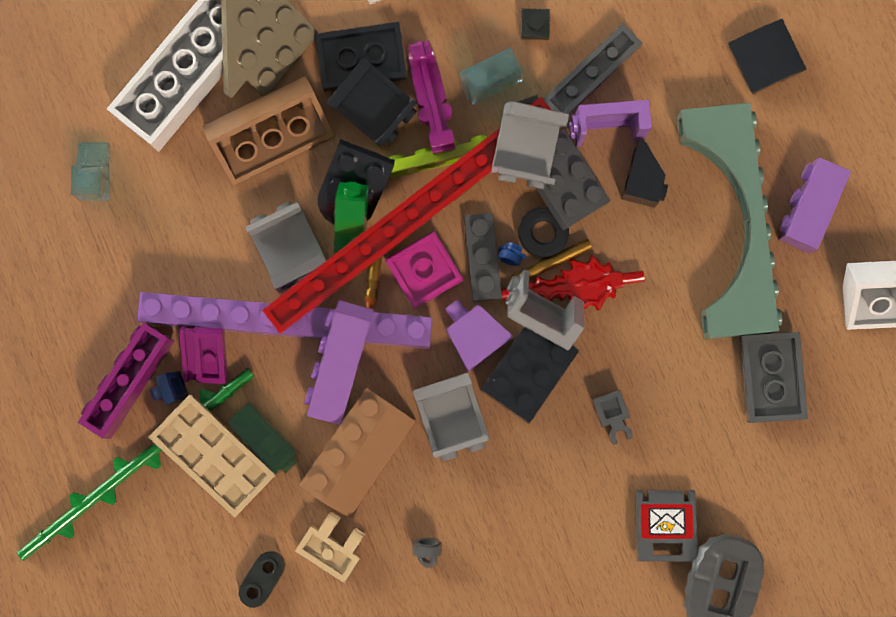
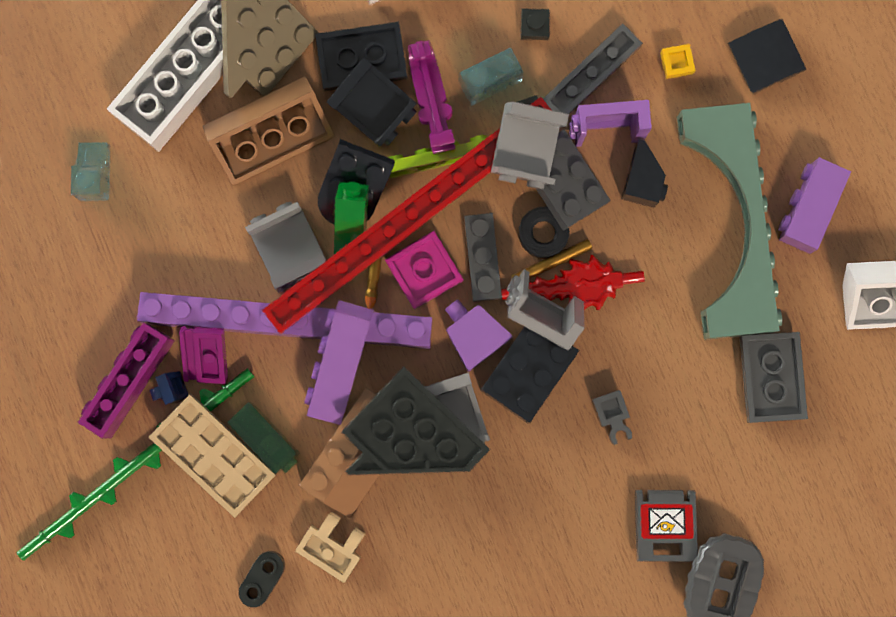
dark grey tile [413,538,442,568] -> none
blue plate [498,242,525,266] -> none
none -> pearl dark grey wing [341,367,490,475]
none -> yellow plate [660,44,696,79]

